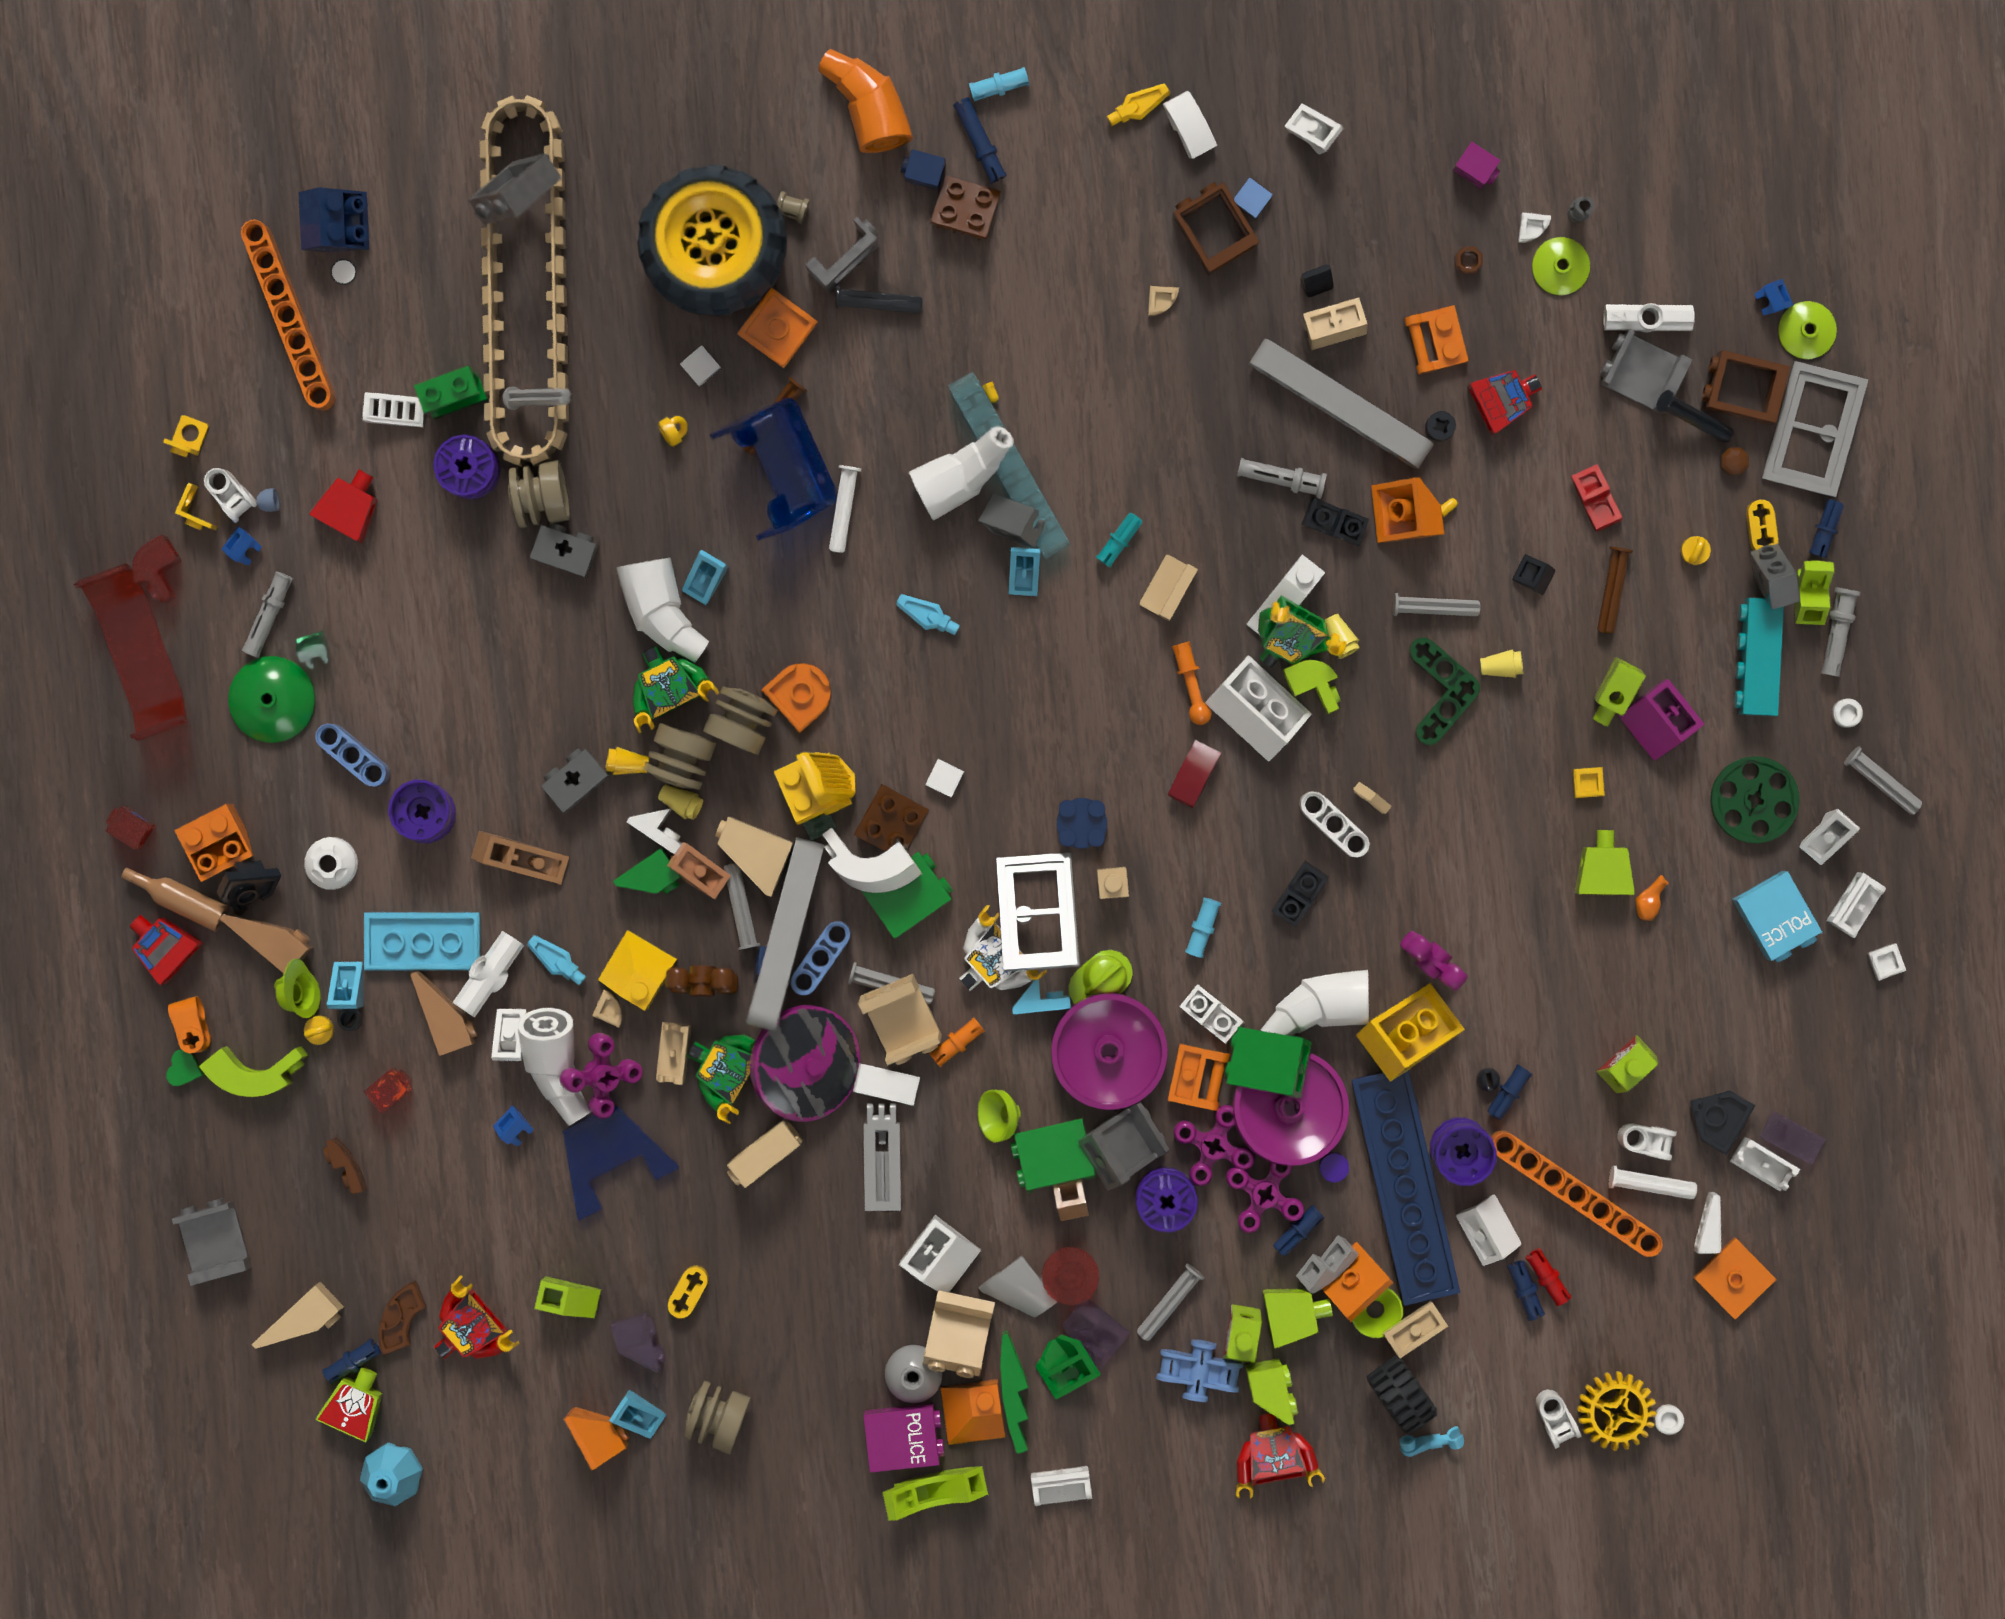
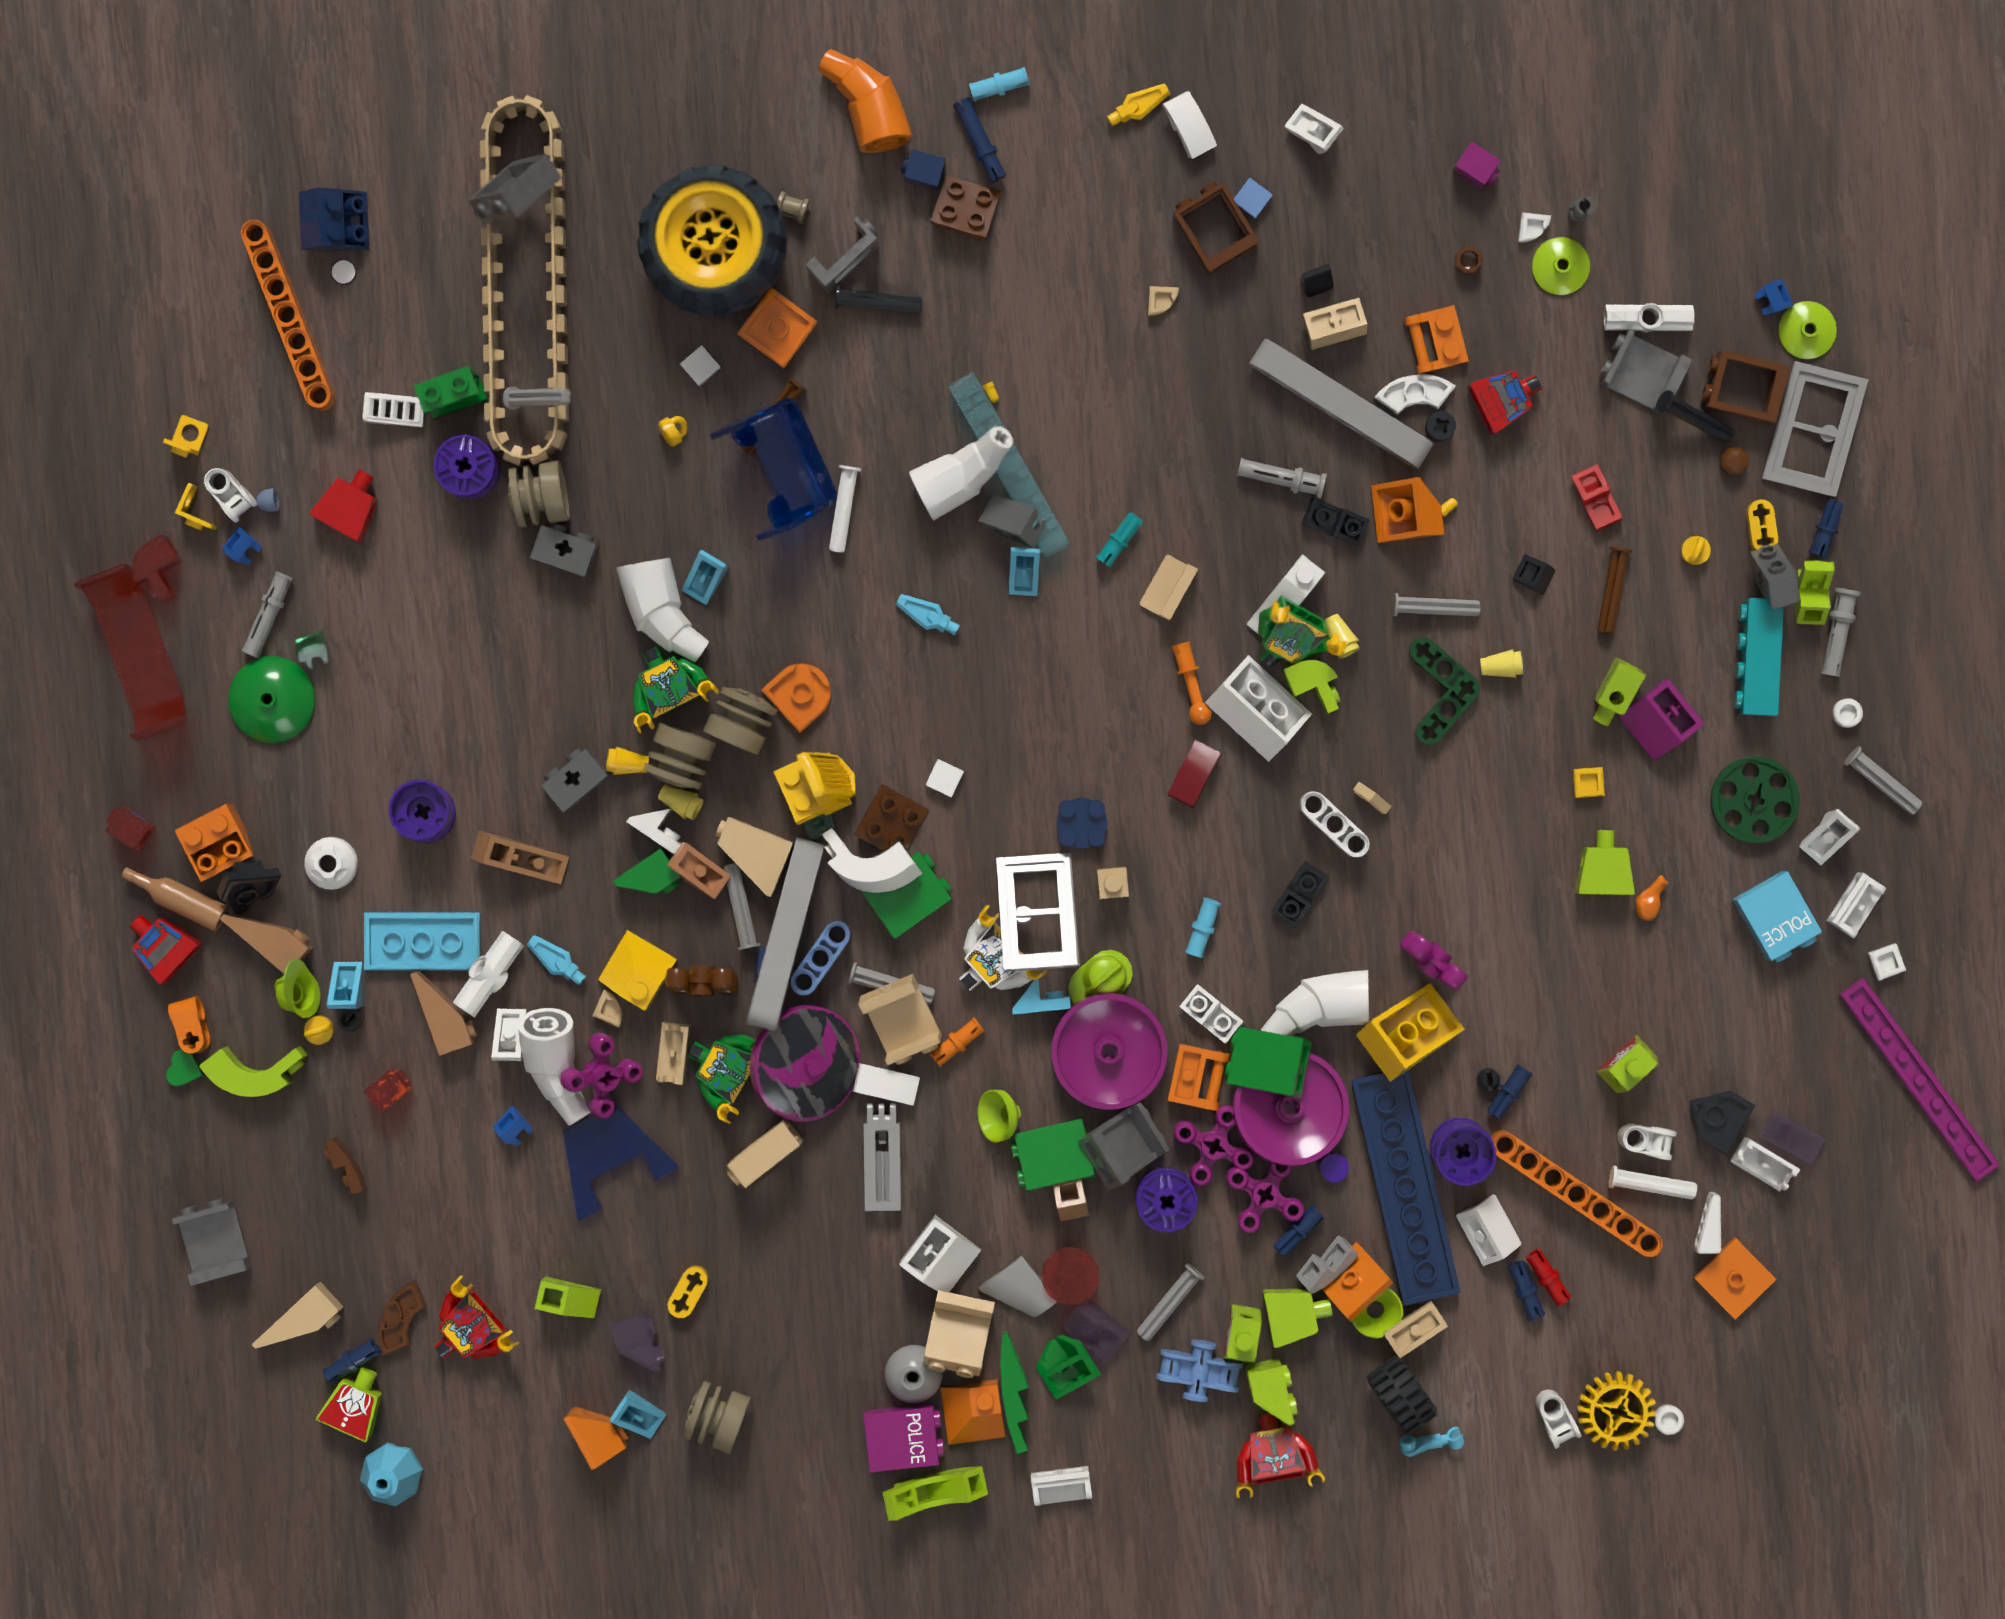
medium blue beam [315,723,390,787] -> none
none -> white tile [1374,374,1455,415]
none -> magenta tile [1839,978,2000,1182]

